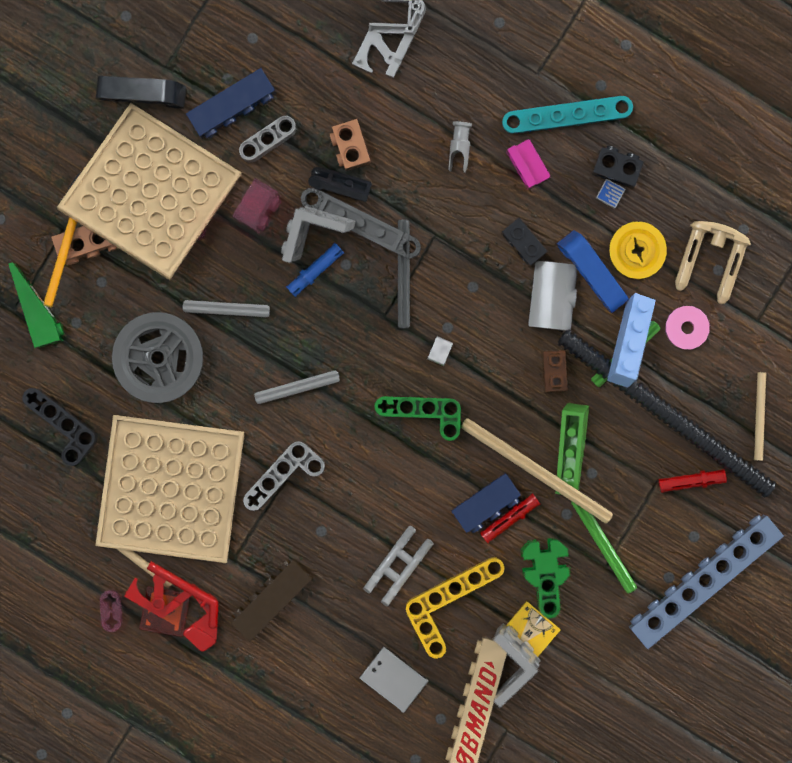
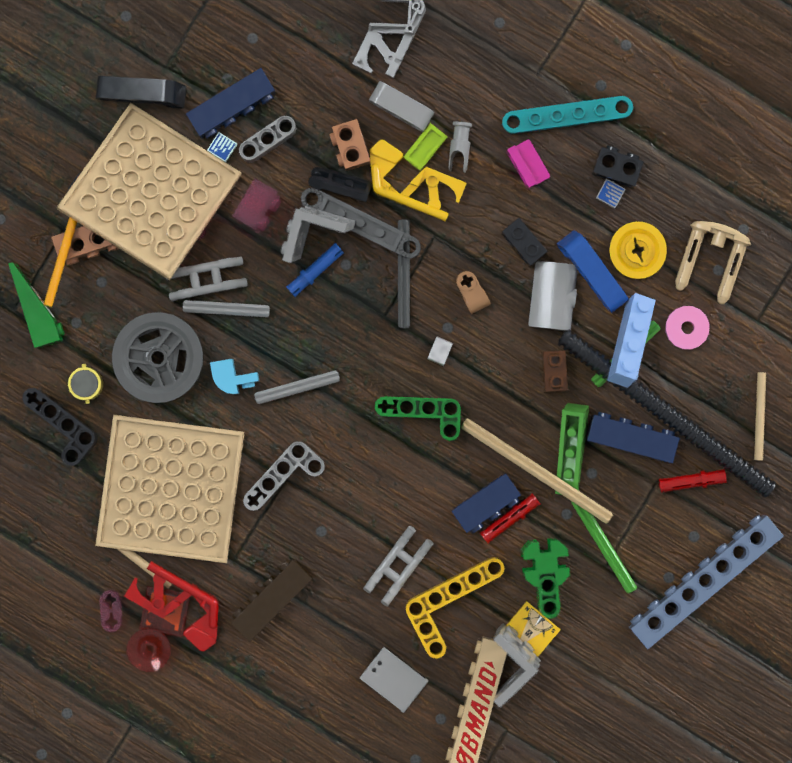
none -> pearl dark grey piece [68,364,104,404]
none -> clear red dish [126,628,171,672]
none -> light grey piece [166,257,247,301]
none -> tile [207,132,238,162]
none -> medium azure brick [210,359,260,394]
none -> light grey beam [368,81,434,132]
none -> yellow piece [370,140,467,222]
none -> lime tile [403,123,448,171]
none -> medium nougat piece [456,271,491,315]
none -> dark blue brick [586,412,680,463]

